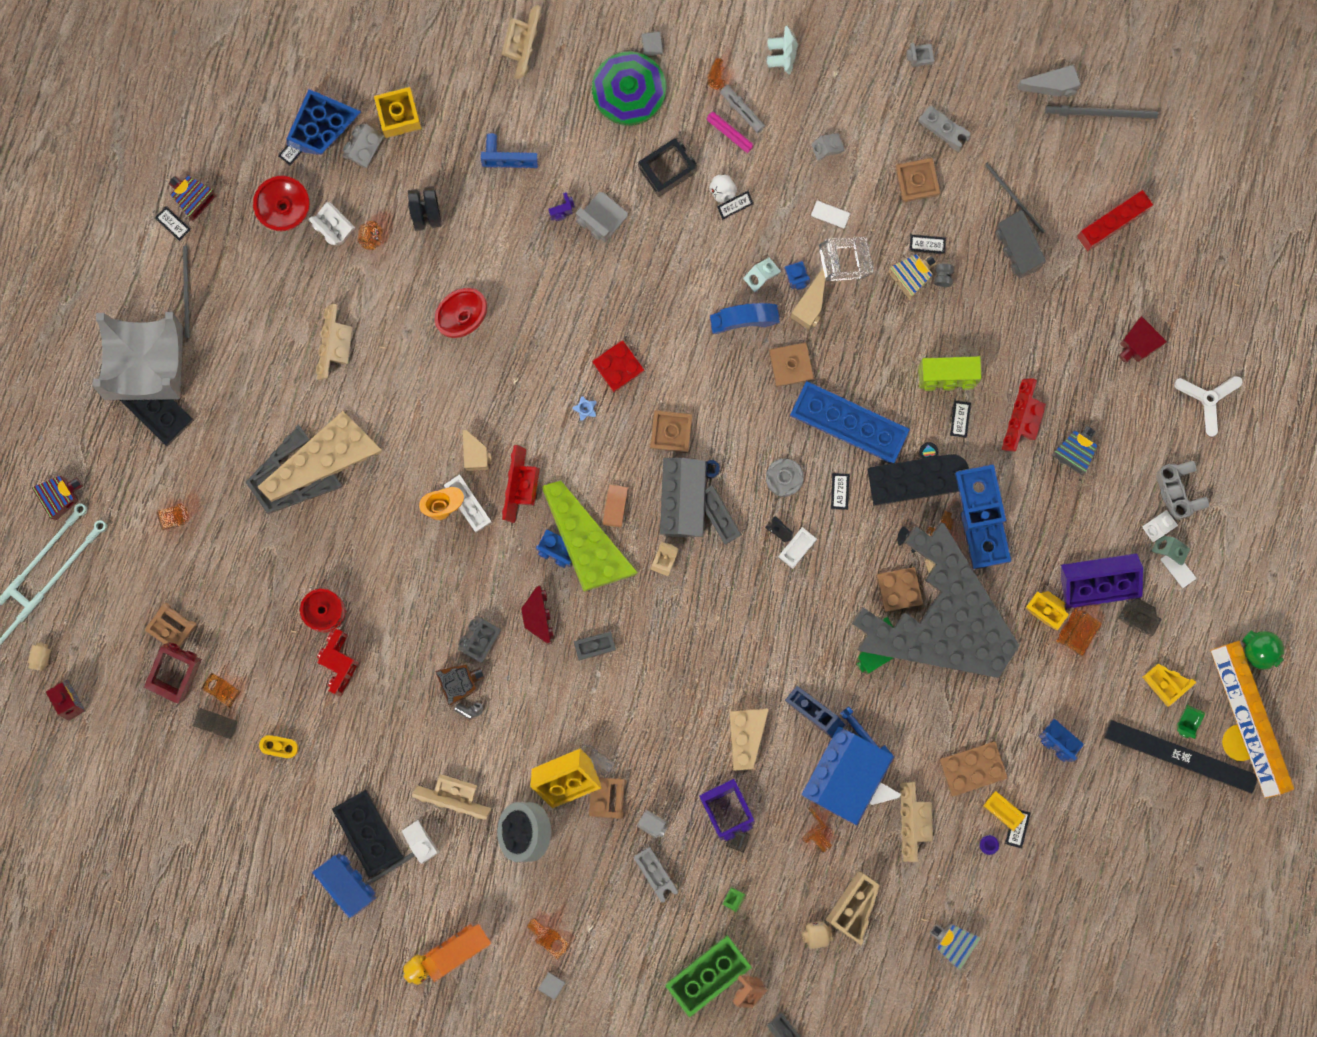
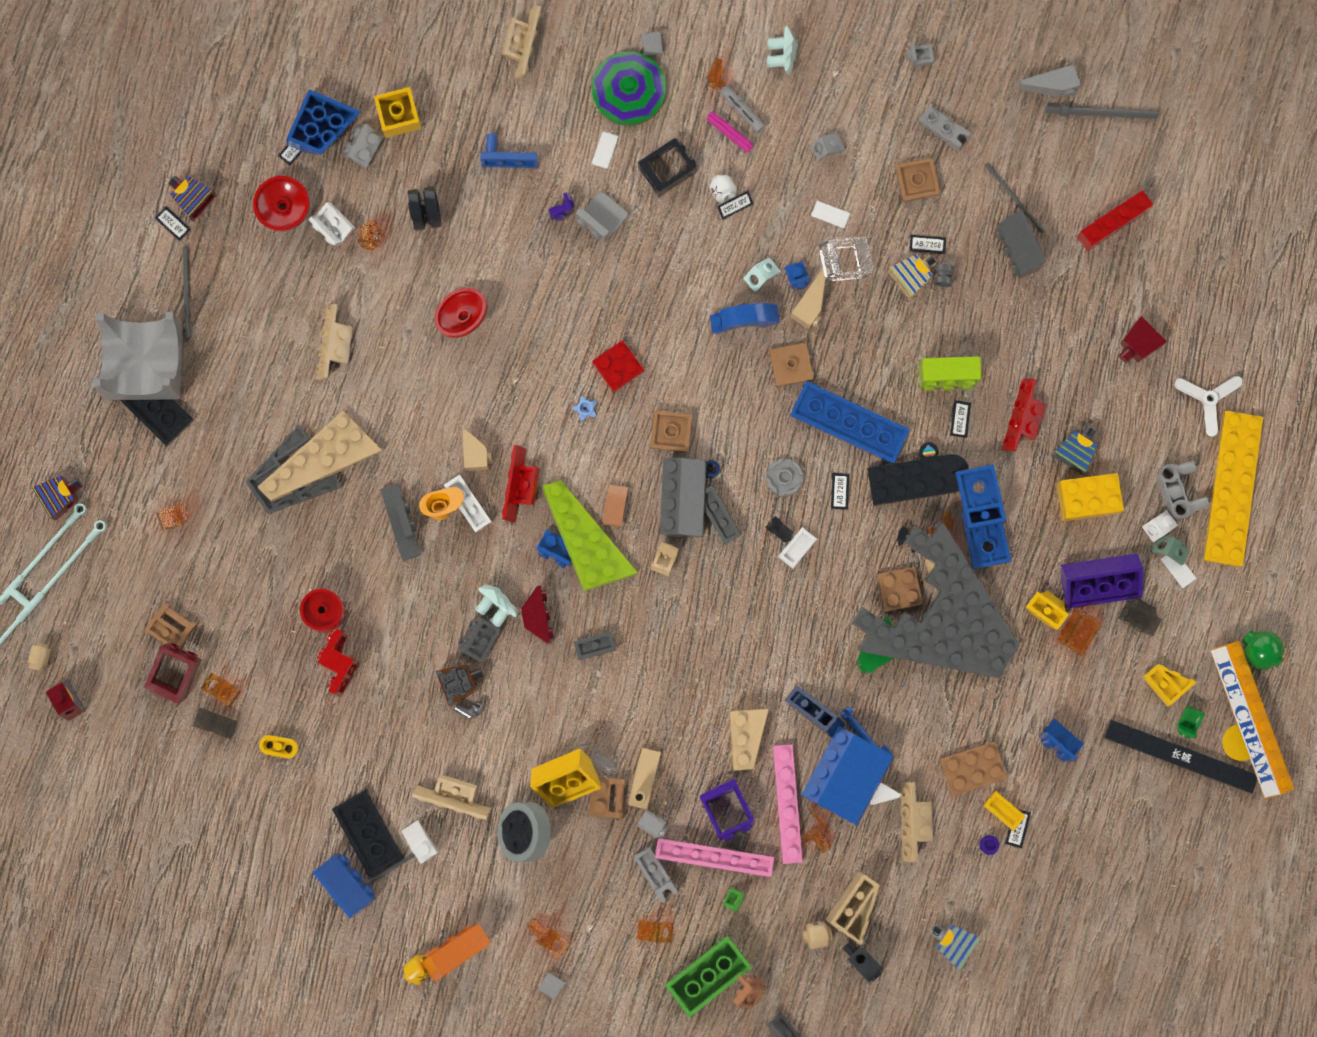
none -> dark grey bracket [381,484,421,561]
none -> light aqua connector [475,584,520,627]
none -> white sticker [592,131,618,169]
none -> tan piece [628,748,661,809]
none -> clear orange bracket [637,920,674,943]
none -> bright pink plate [655,838,774,877]
none -> bright pink plate [773,745,802,864]
none -> black torso [842,941,884,985]
none -> yellow brick [1057,473,1124,522]
none -> yellow plate [1203,411,1263,567]

